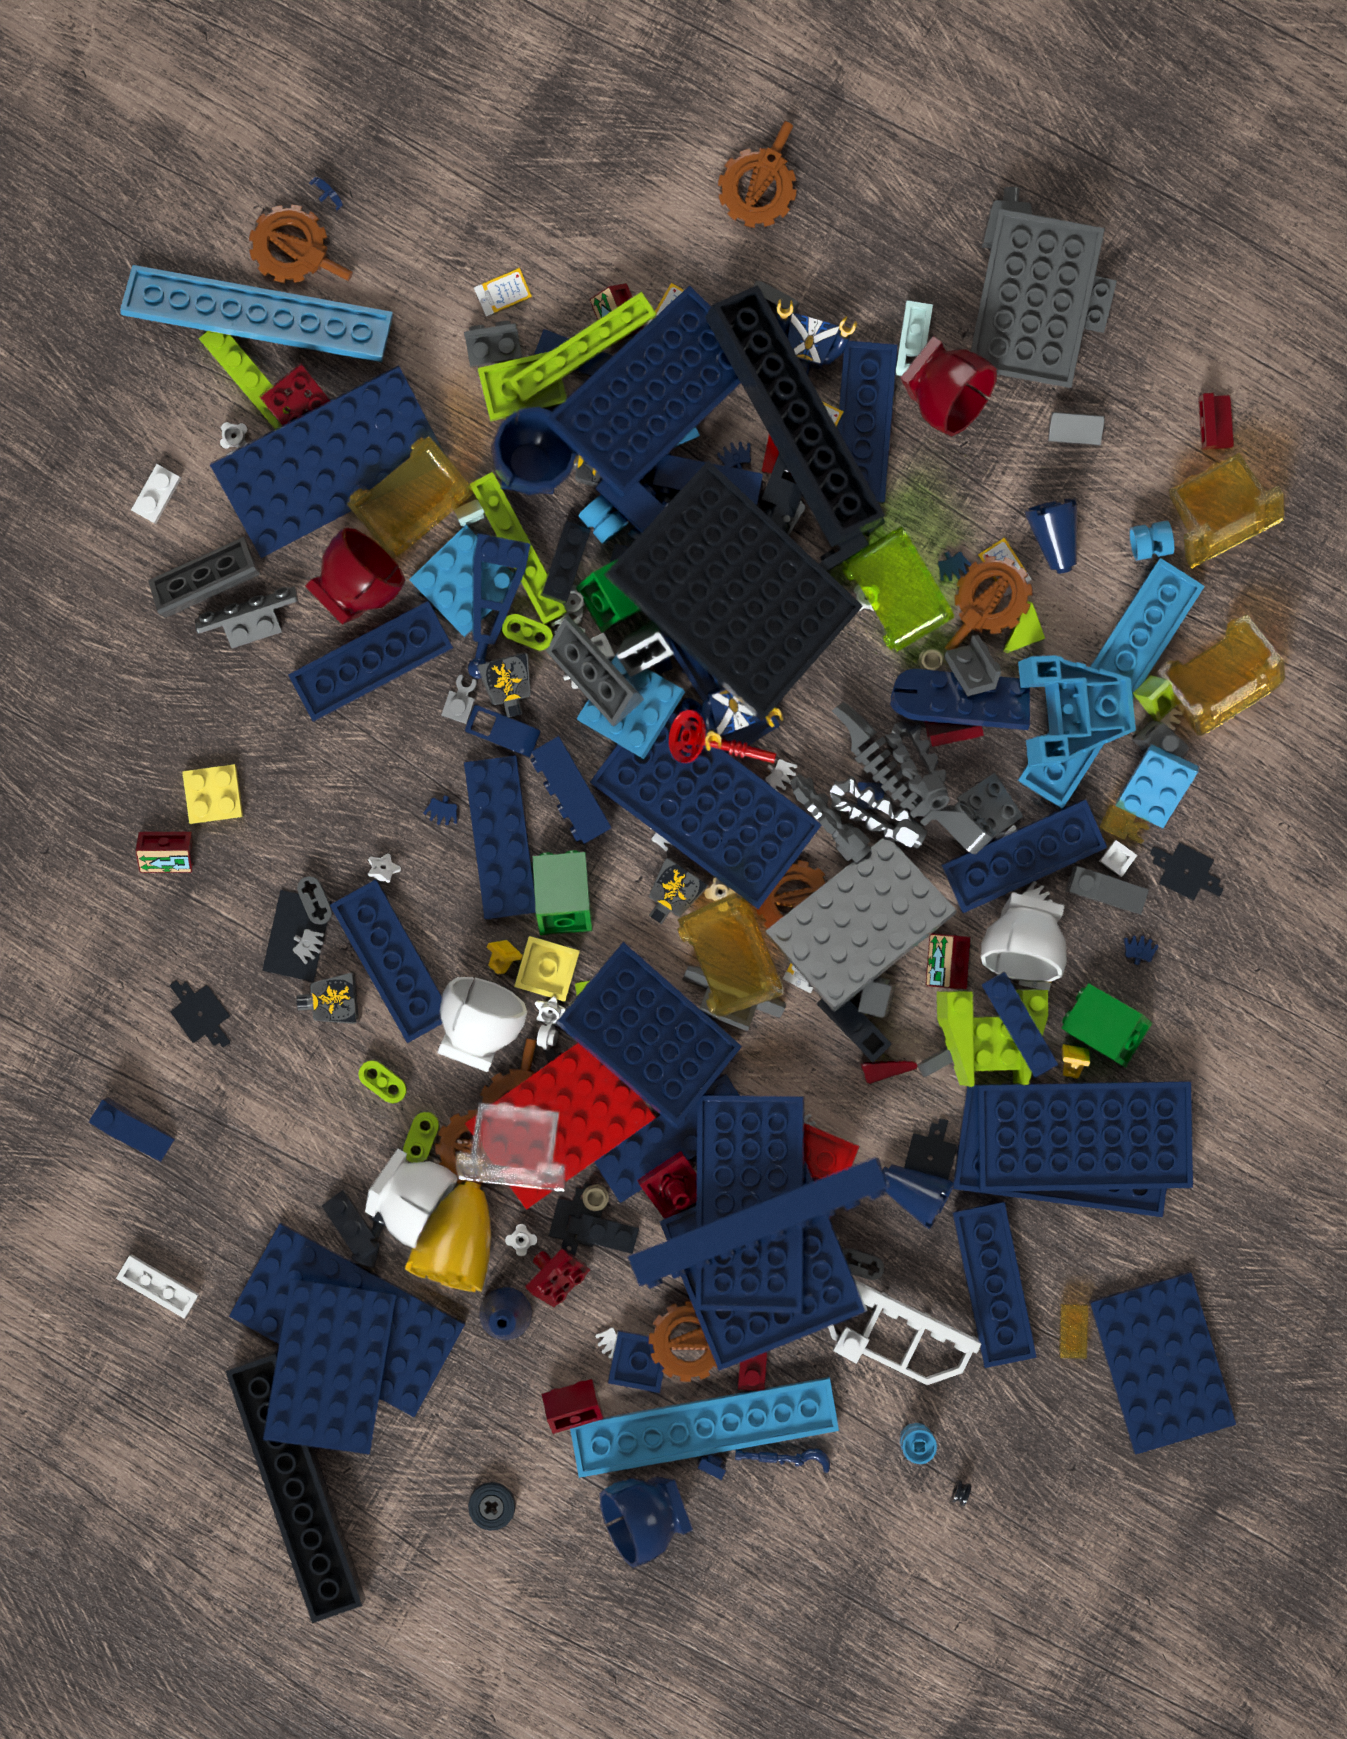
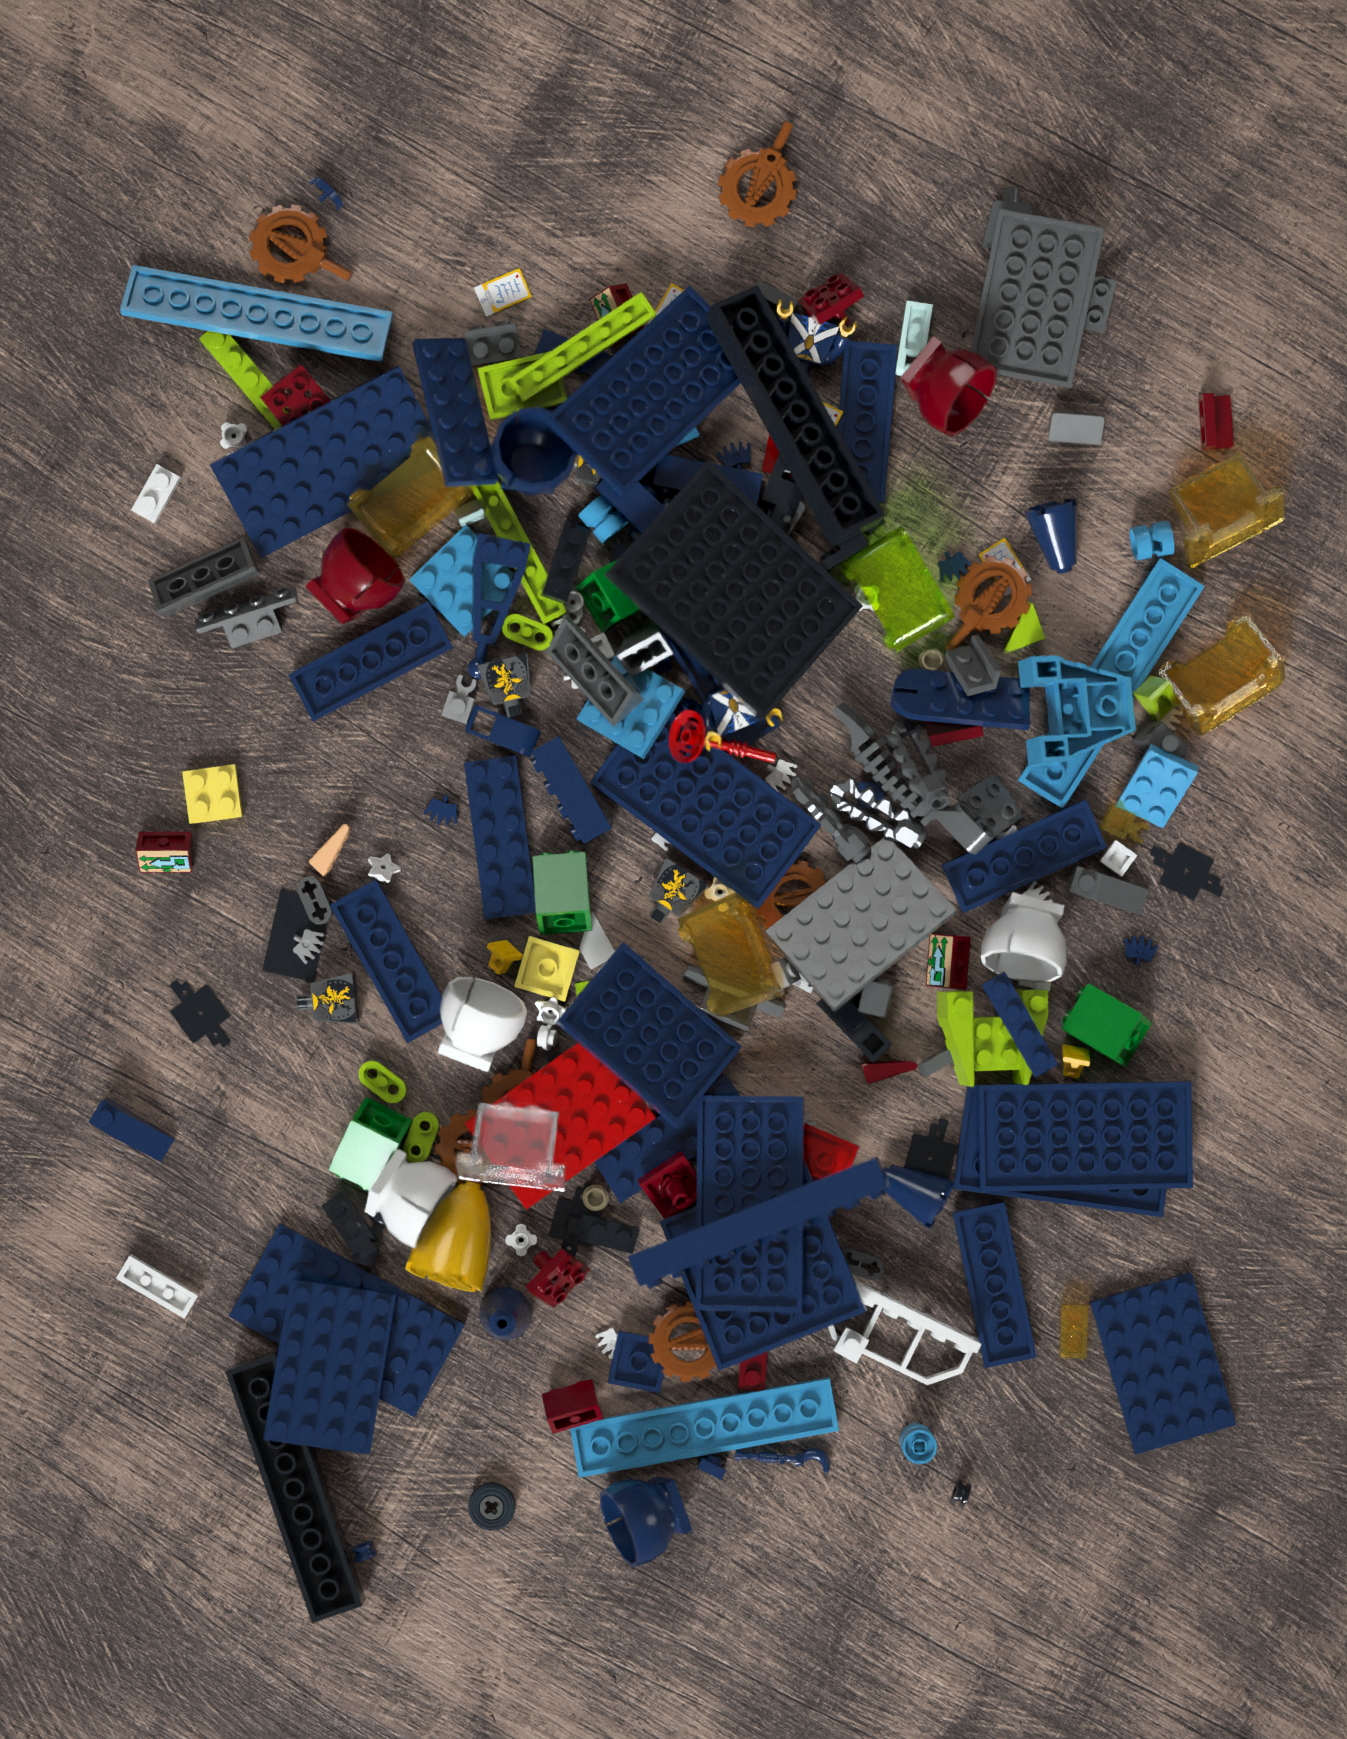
none -> light nougat slope [309,824,351,876]
none -> slope [328,1097,413,1191]
none -> dark blue bush [351,1540,377,1562]
none -> dark blue plate [412,338,499,487]
none -> white sticker [579,912,614,970]
none -> light grey plate [771,957,801,989]
none -> dark red plate [797,273,864,330]

